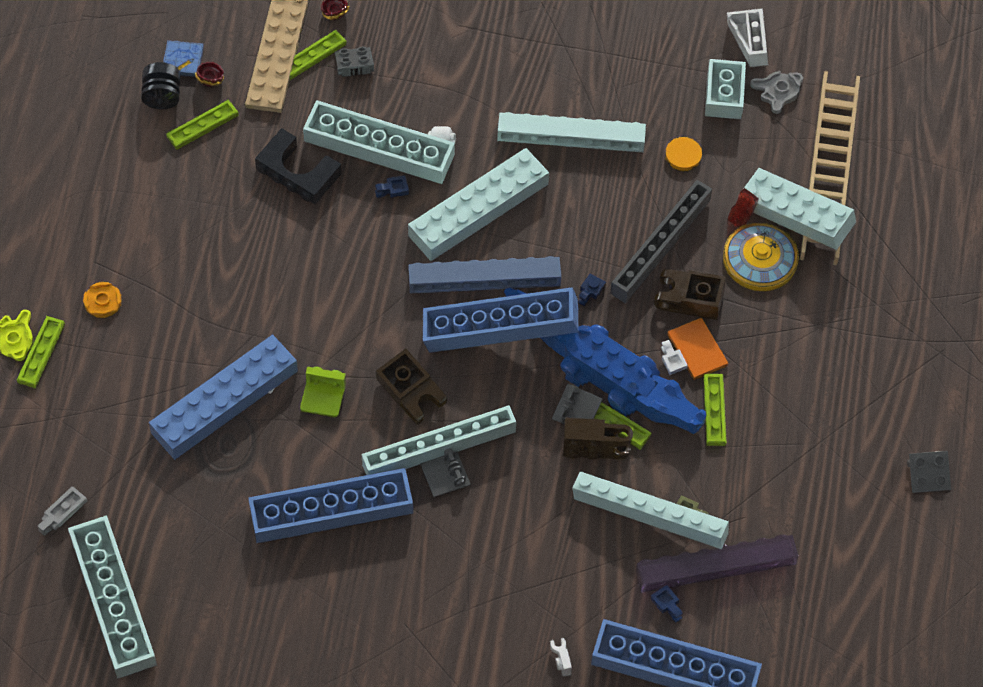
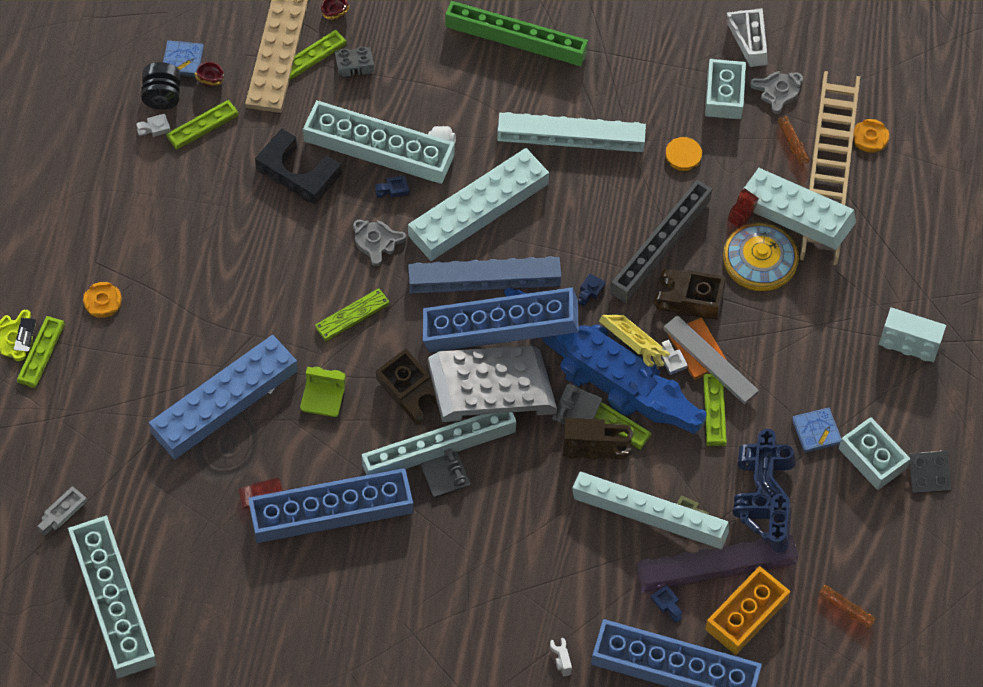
none -> sticker [14,318,36,351]
none -> white plate [136,114,171,137]
none -> clear red slope [238,478,283,509]
none -> lime tile [315,288,390,342]
none -> light grey tile [353,220,406,266]
none -> light grey slope [427,346,557,422]
none -> bright green brick [445,1,588,66]
none -> light yellow tile [599,315,670,367]
none -> light grey tile [663,315,759,405]
none -> light orange brick [705,566,791,655]
none -> dark blue beam [732,429,796,553]
none -> clear orange pin [777,116,810,166]
none -> medium blue tile [792,408,841,453]
none -> clear orange pin [819,584,876,629]
none -> light aqua brick [839,417,910,490]
none -> light orange tile [853,119,889,153]
none -> light aqua brick [879,308,946,362]

